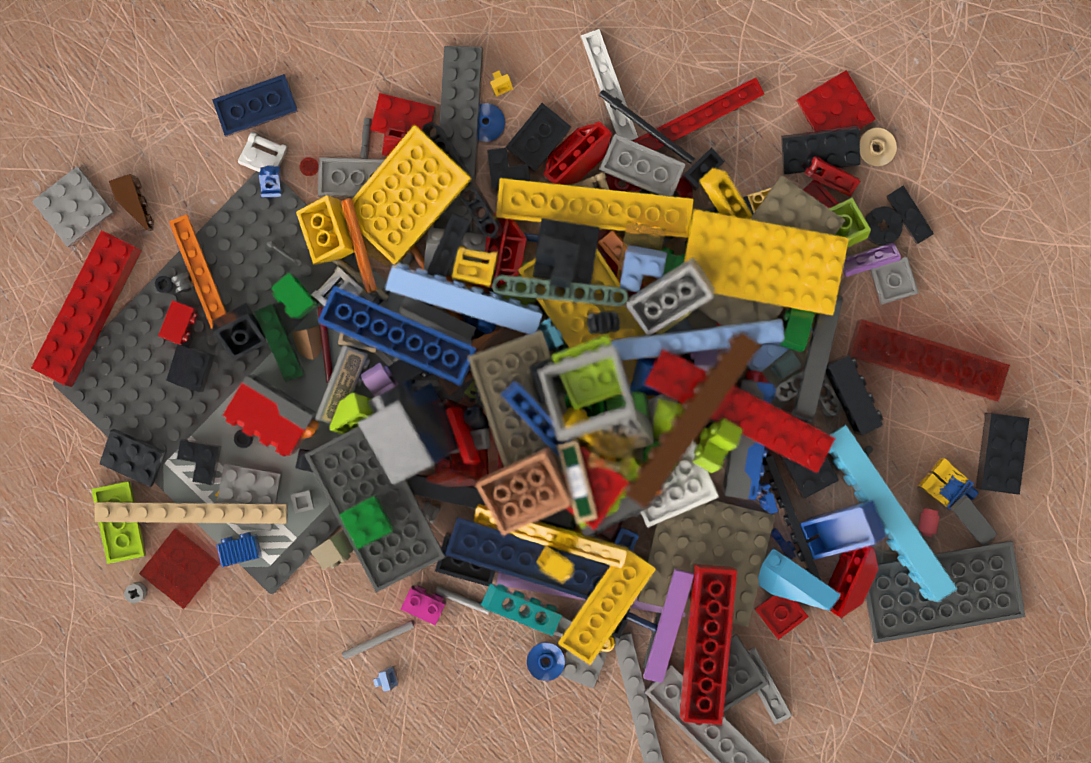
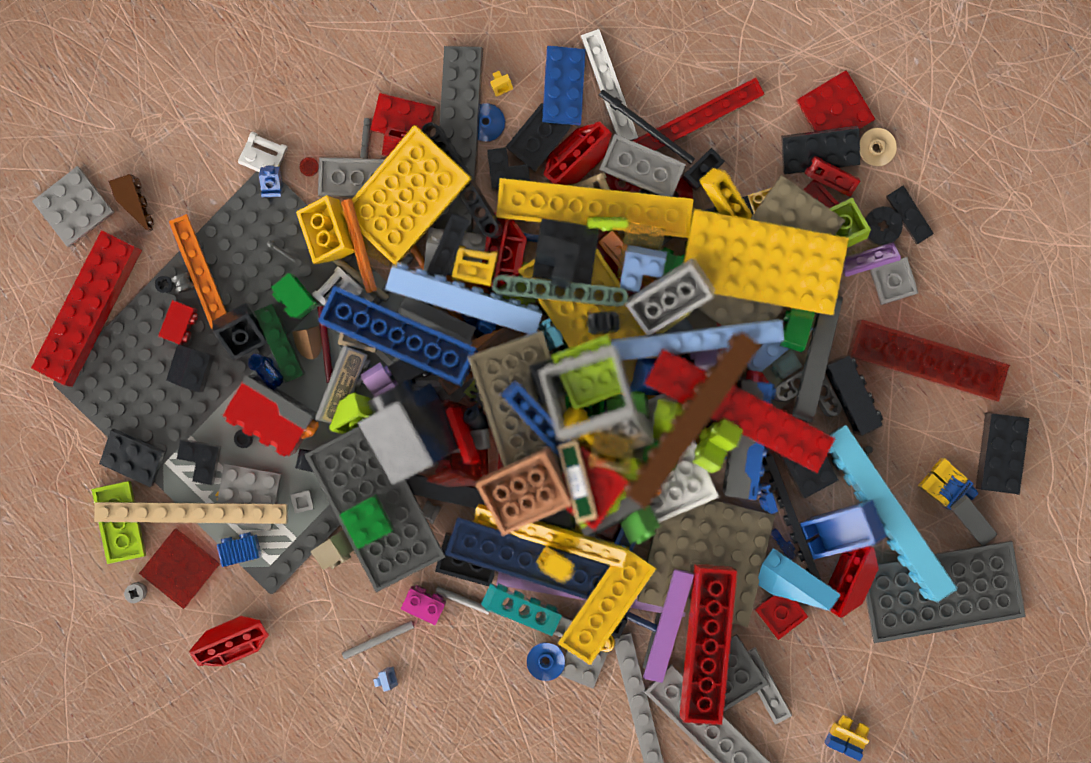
dark blue plate [212,74,298,137] -> none
coral brick [918,508,940,537] -> none
none -> red wedge [189,616,269,666]
none -> clear blue piece [248,354,284,389]
none -> blue plate [542,46,585,125]
none -> lime plate [587,217,628,231]
none -> bright green brick [620,506,660,545]
none -> yellow hips [824,715,870,761]

